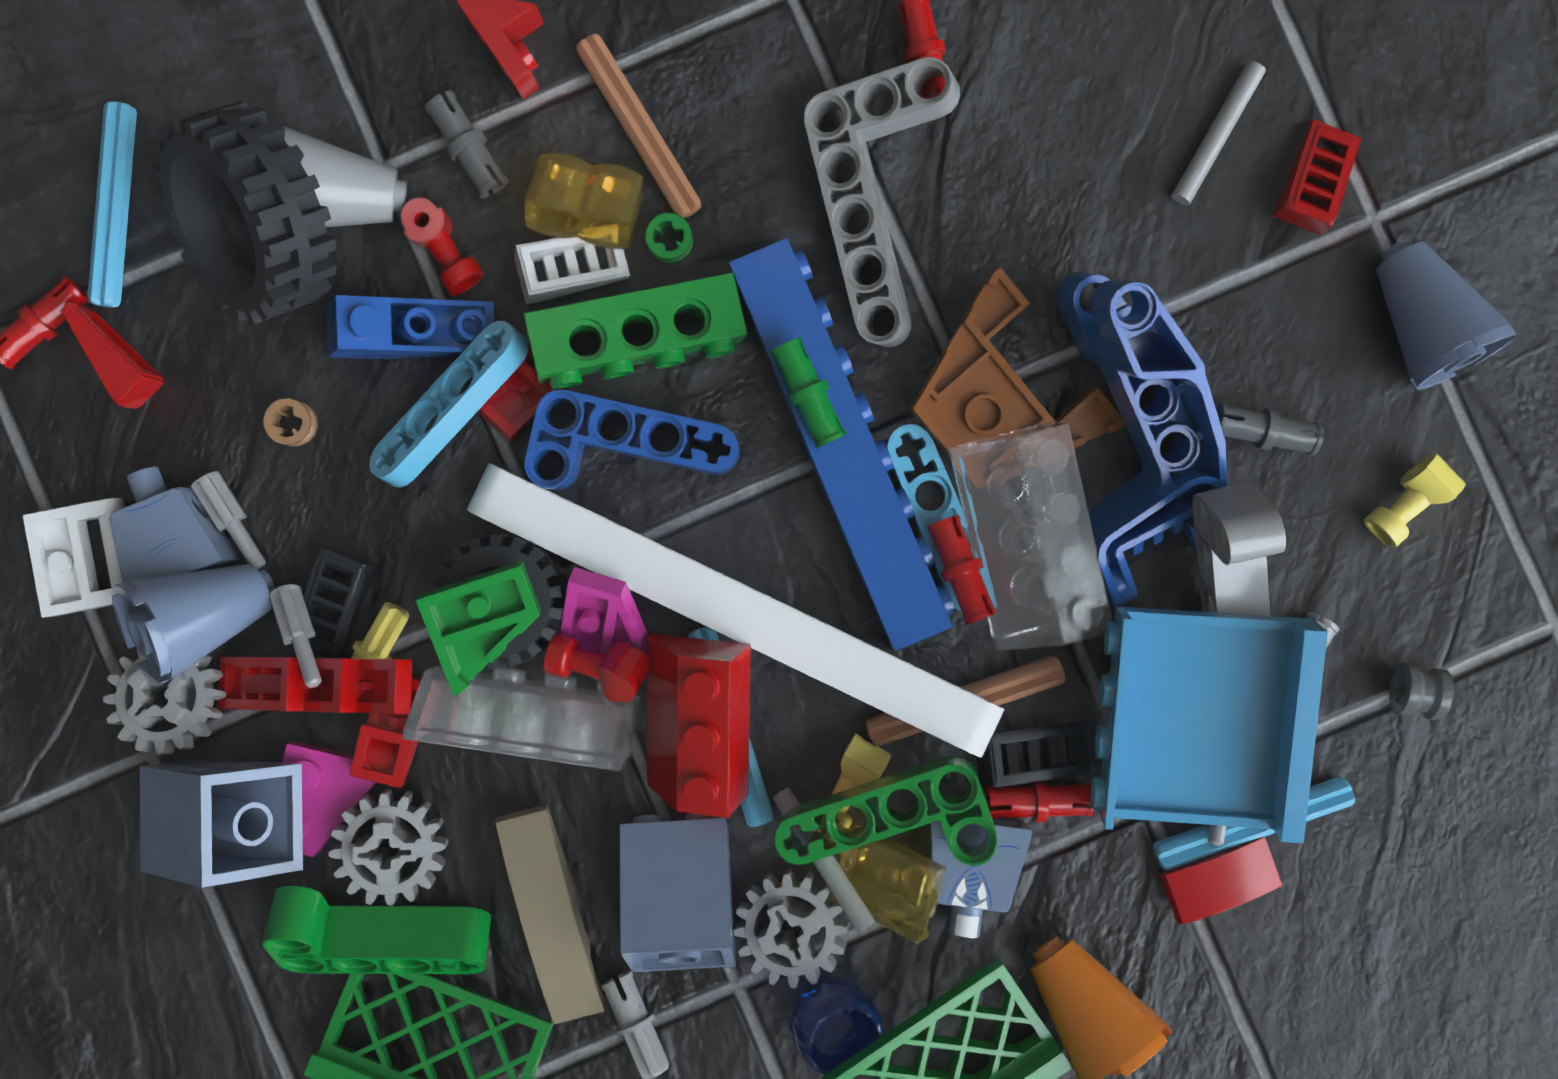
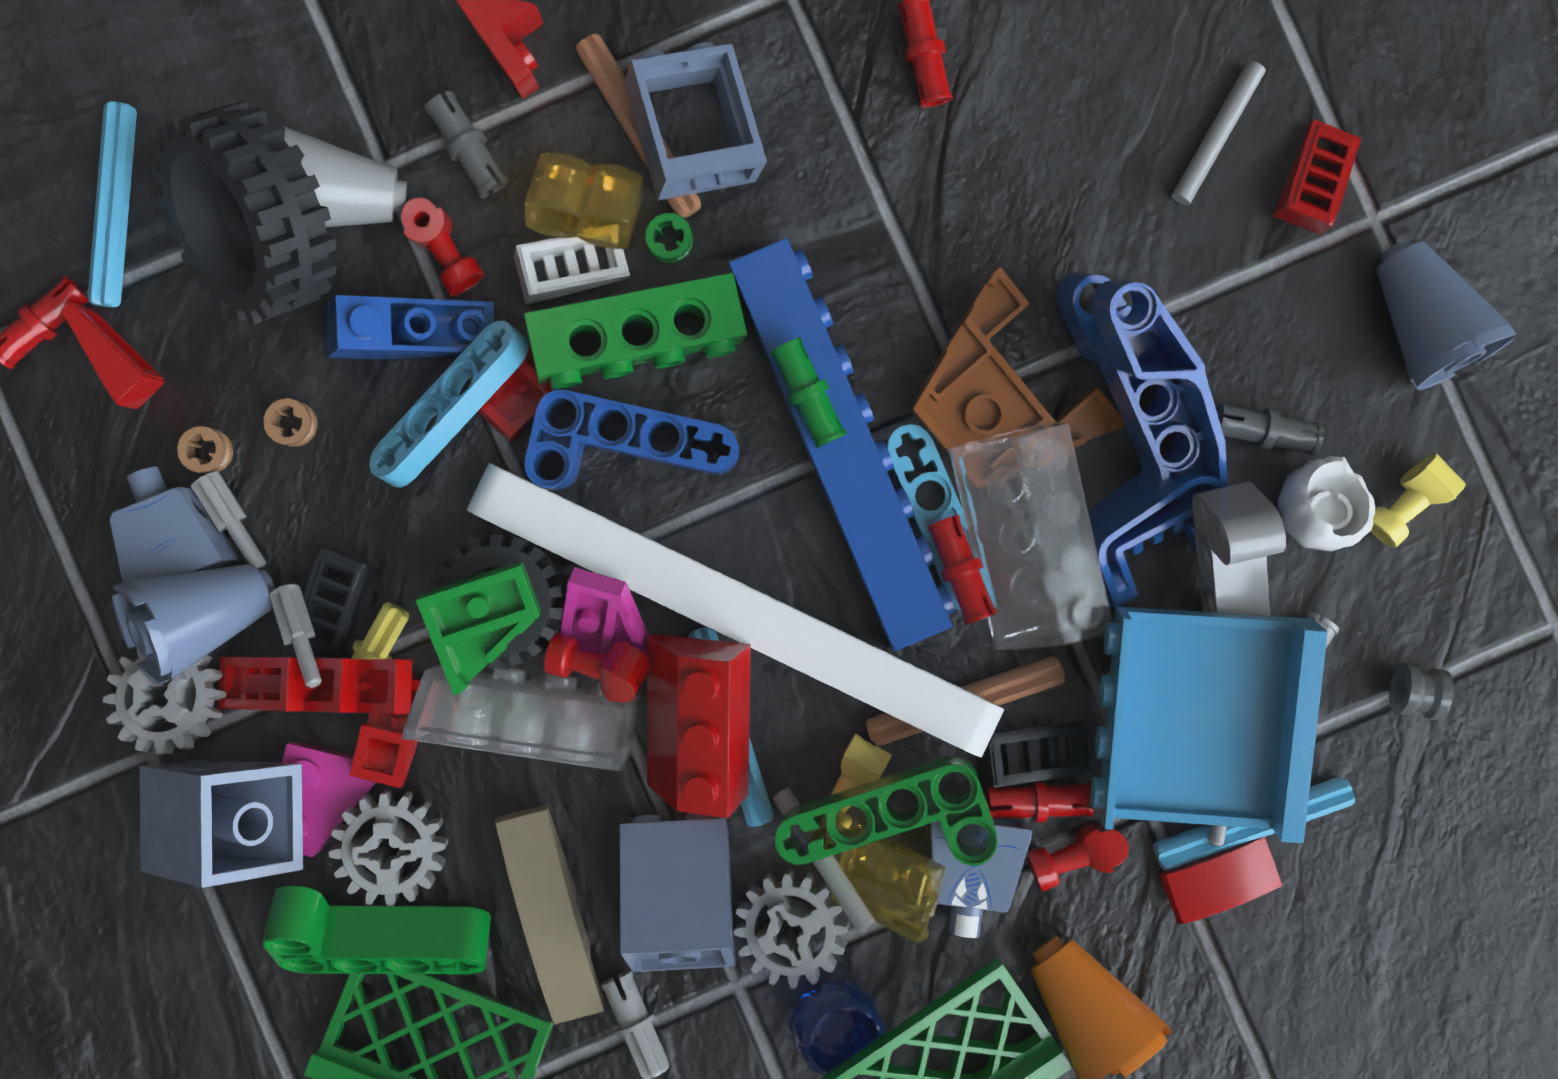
white plate [23,498,125,618] -> none
light grey beam [804,57,960,348] -> none
none -> medium nougat bush [177,426,233,474]
none -> sand blue window [624,42,767,201]
none -> red leg [1026,822,1129,892]
none -> white hair [1278,456,1375,552]

